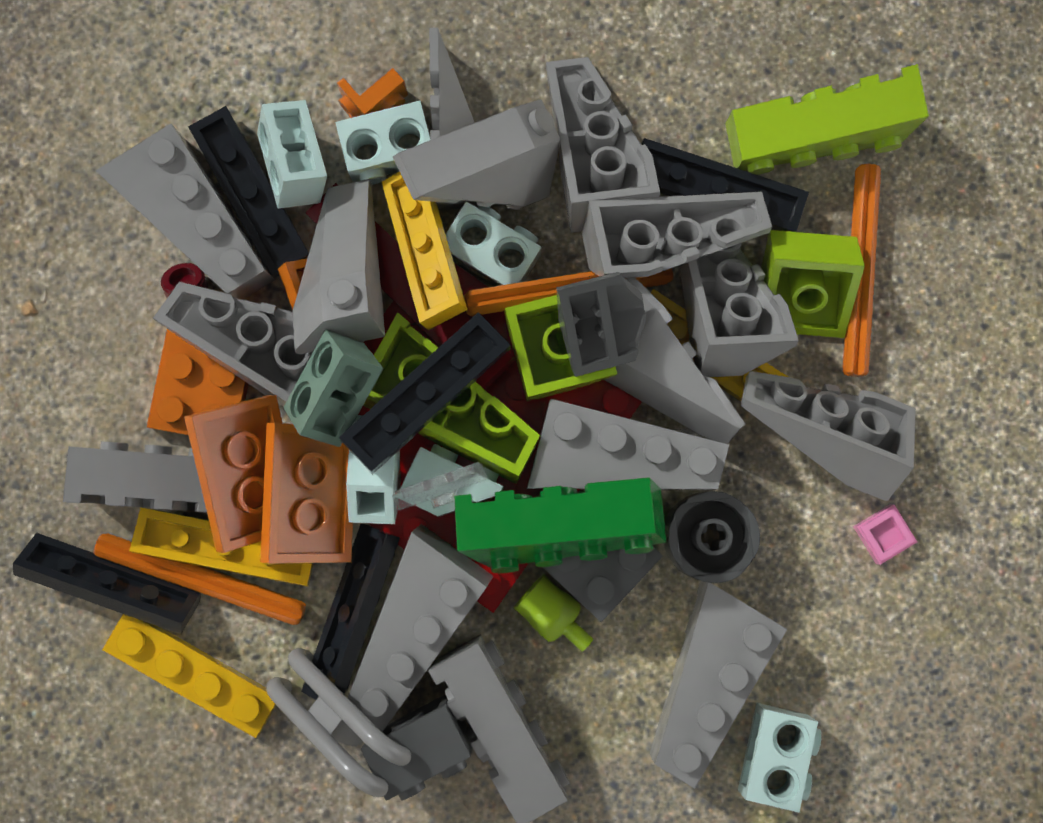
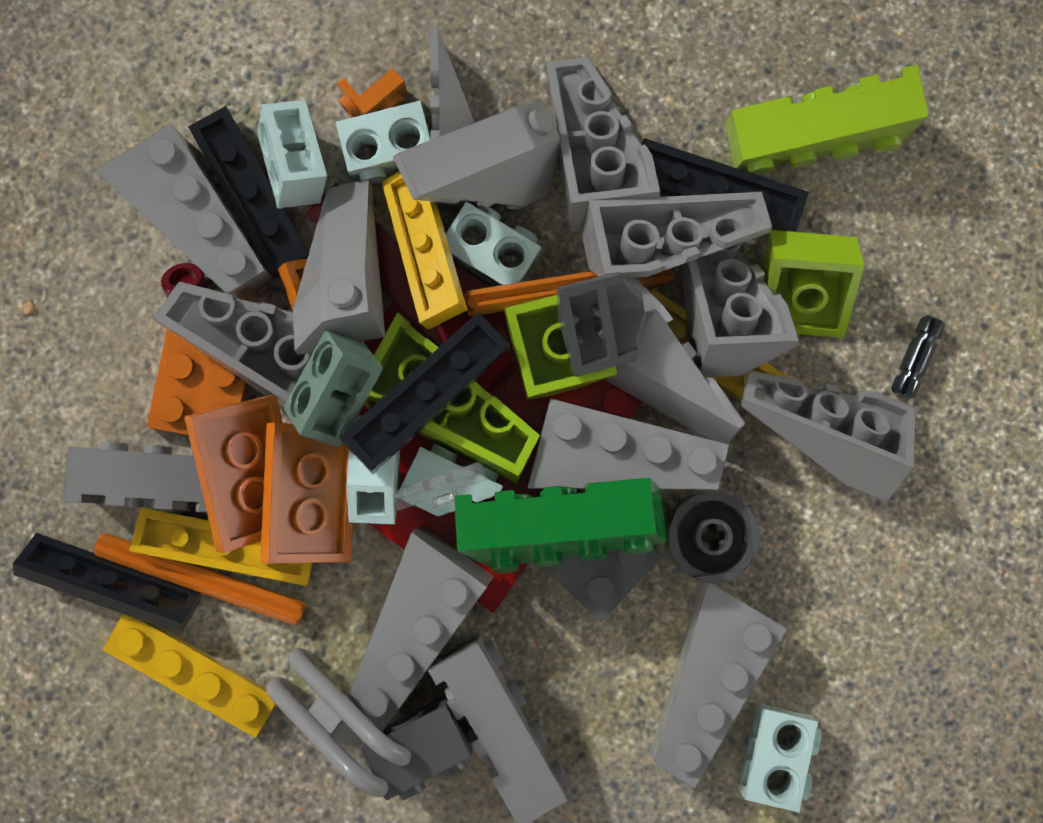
black plate [301,523,400,700] -> none
lime piece [513,574,593,652] -> none
orange axle [843,164,881,377] -> none
bright pink tile [853,504,917,565] -> none
none -> black axle [891,315,945,399]

